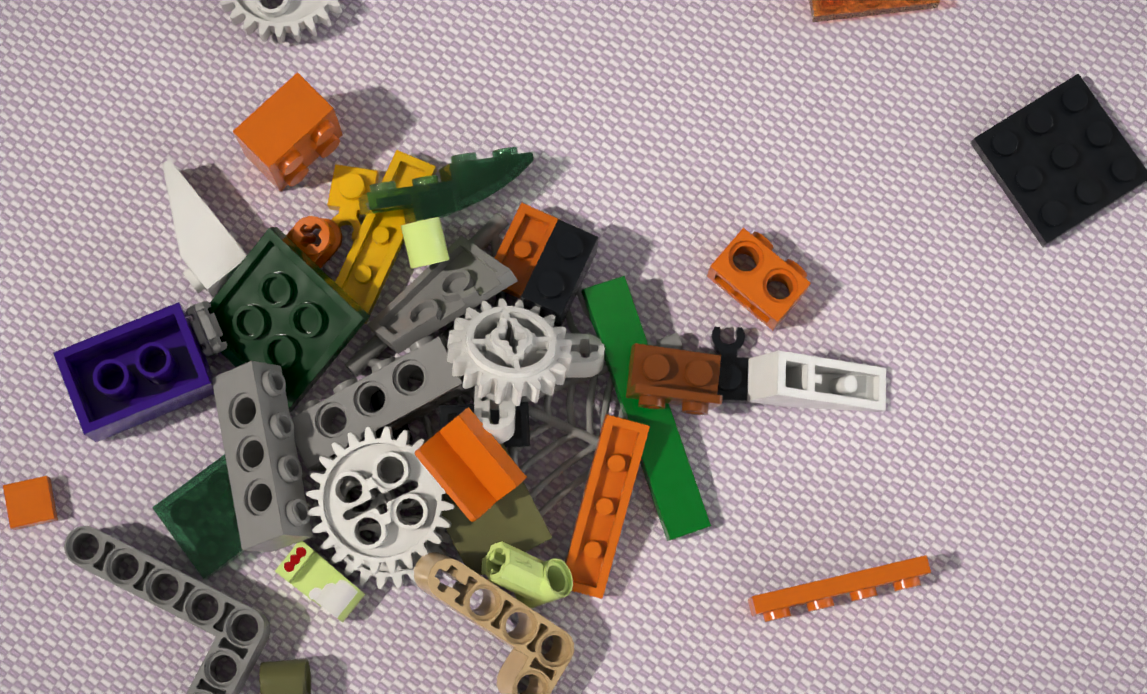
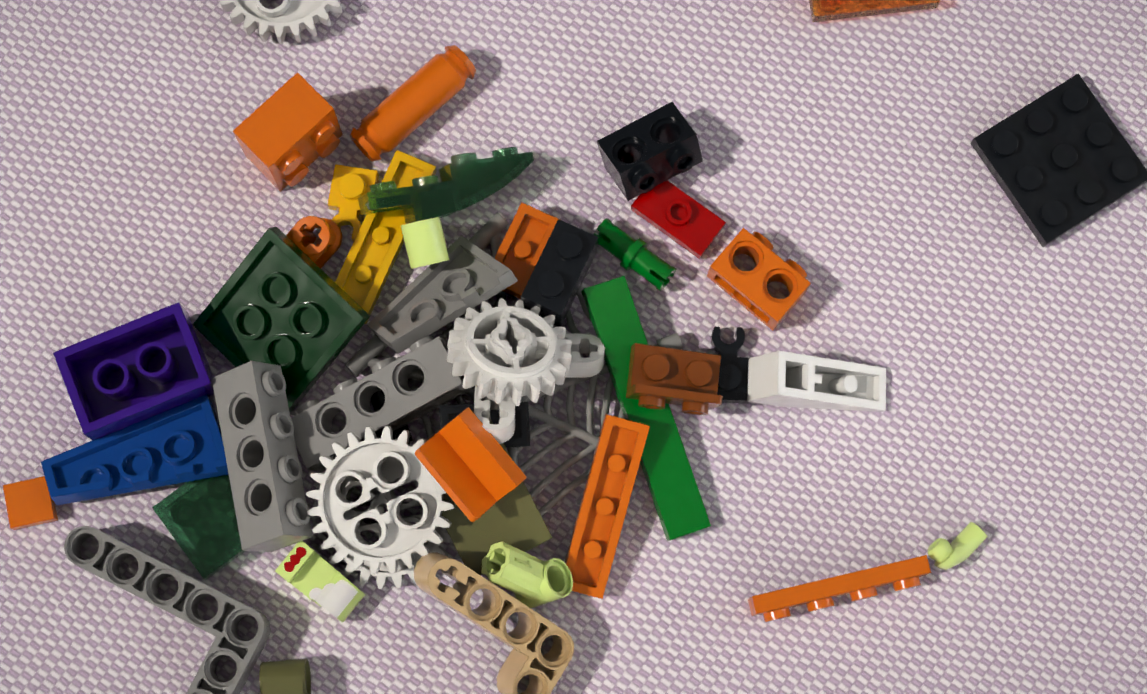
white slope [162,159,247,298] -> none
light grey piece [186,301,227,356] -> none
none -> blue wing [41,394,228,506]
none -> orange axle [350,45,476,162]
none -> green pin [593,218,677,291]
none -> black brick [597,102,703,201]
none -> red plate [631,180,726,259]
none -> yellowish green arm [928,522,987,570]

